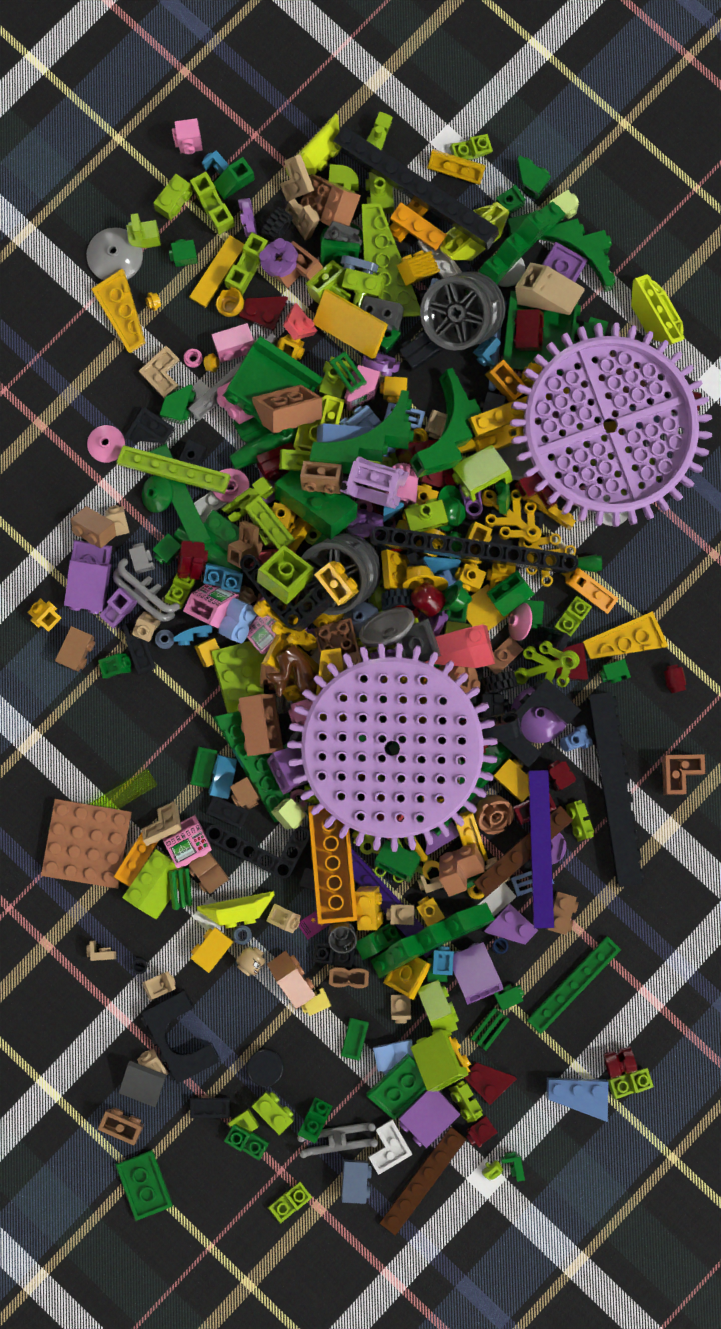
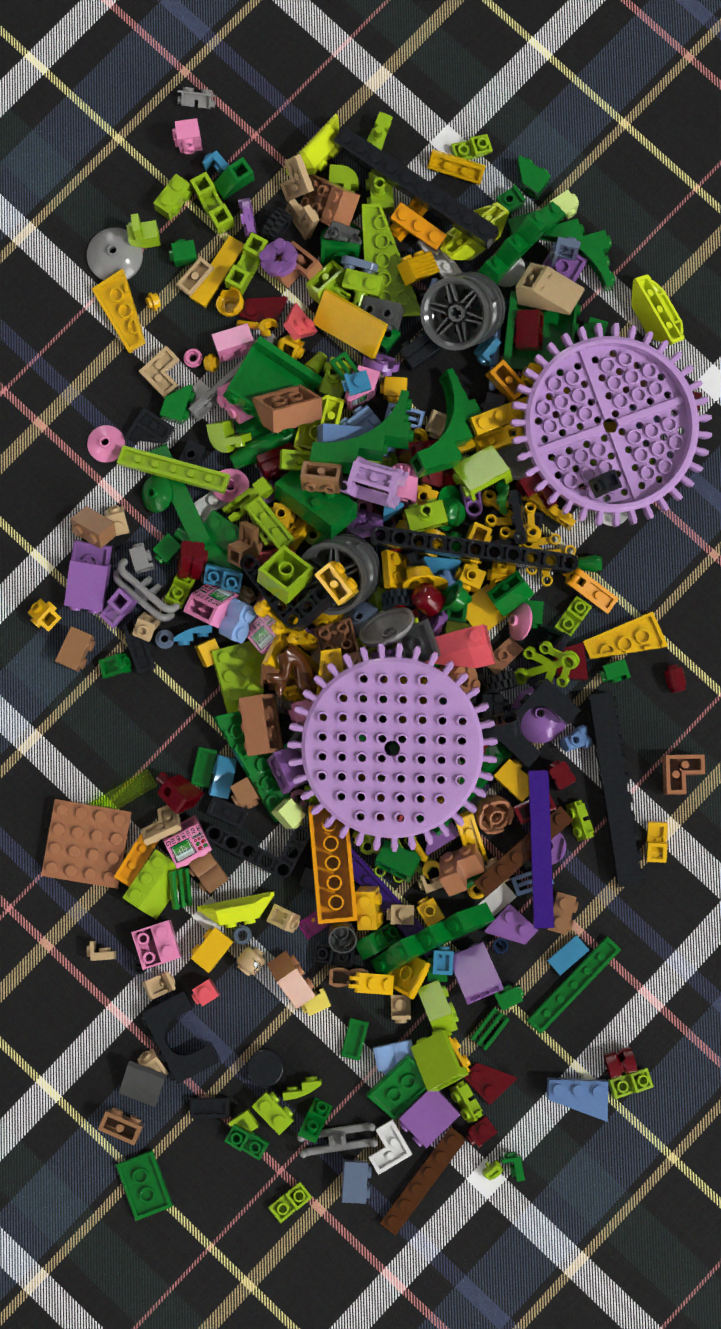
none -> bright pink slope [131,920,182,970]
none -> dark red torso [156,771,204,815]
none -> tan slope [176,256,215,296]
none -> light grey hinge [178,87,217,109]
none -> coral brick [191,979,221,1007]
none -> lime brick [206,419,252,453]
none -> yellow piece [237,318,278,336]
none -> lime slope [283,1076,322,1101]
none -> lime cone [304,351,327,375]
none -> dark azure bracket [341,370,372,396]
none -> yellow hinge [348,972,394,995]
none -> black hinge [508,490,528,545]
none -> dark azure tile [547,935,589,975]
none -> sand blue bracket [549,237,581,267]
none -> black bracket [588,469,622,498]
none -> yellow slope [646,821,668,863]

